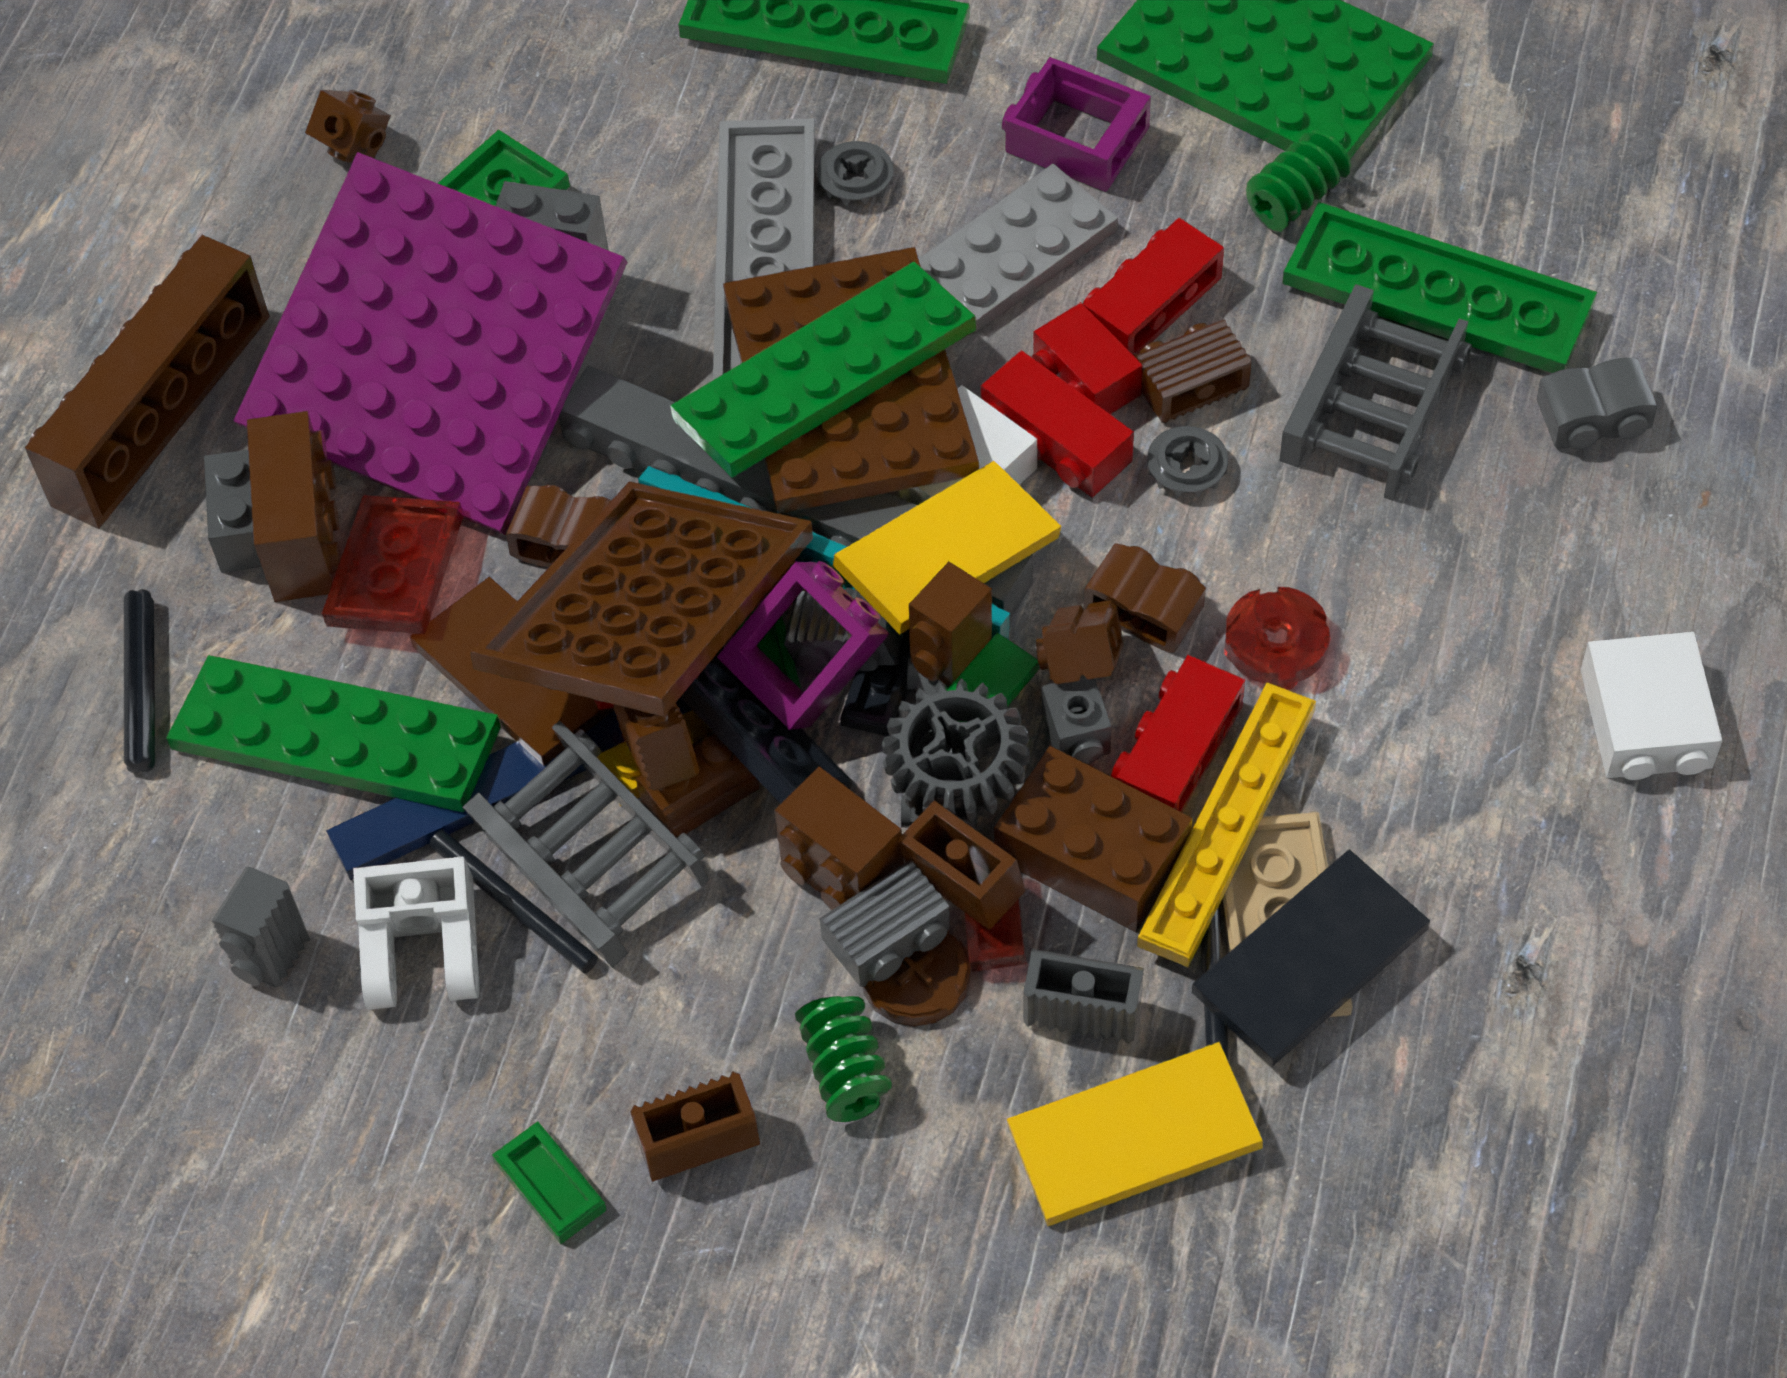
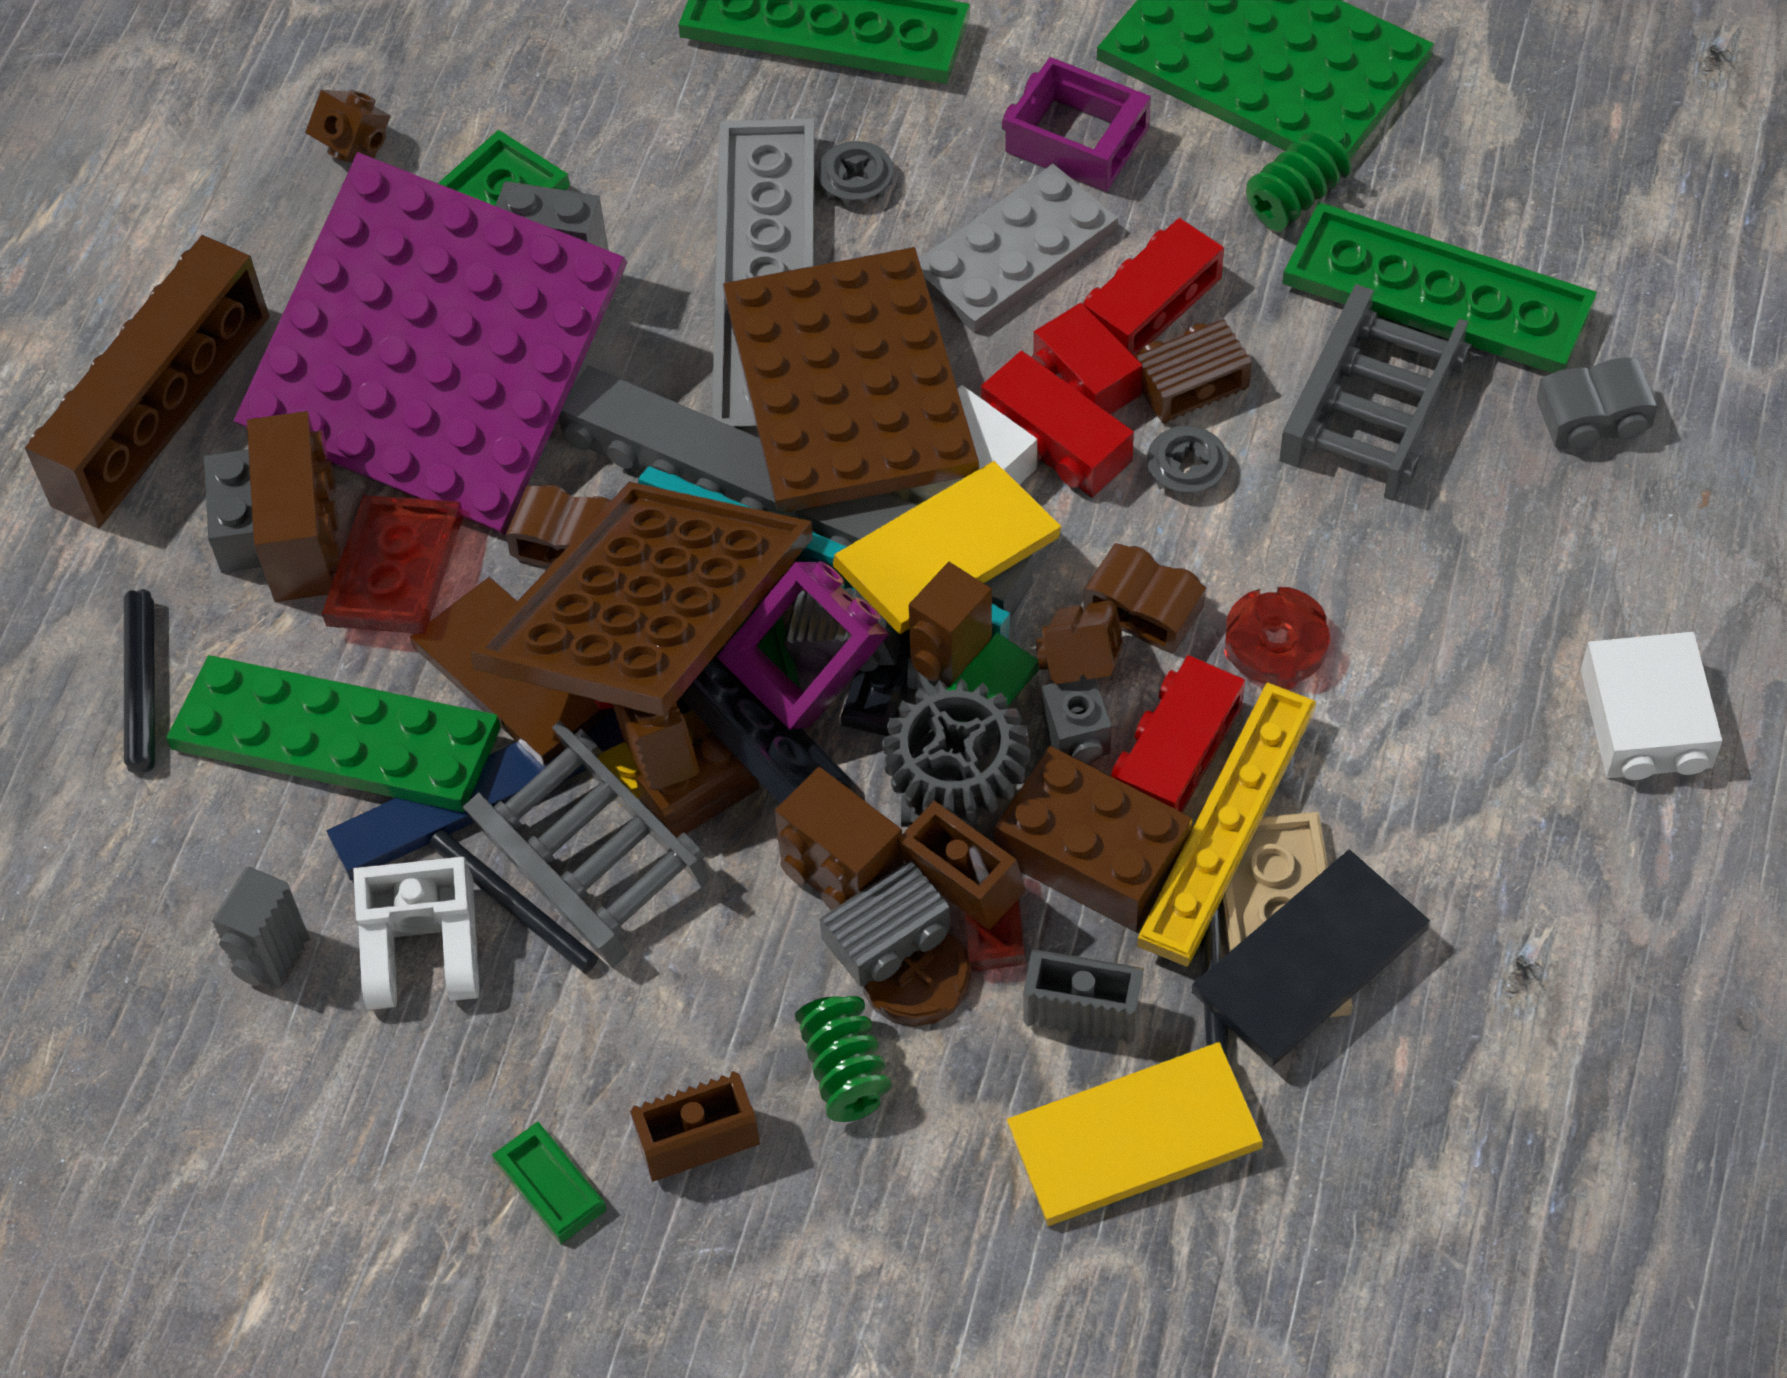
green plate [670,262,976,478] -> none

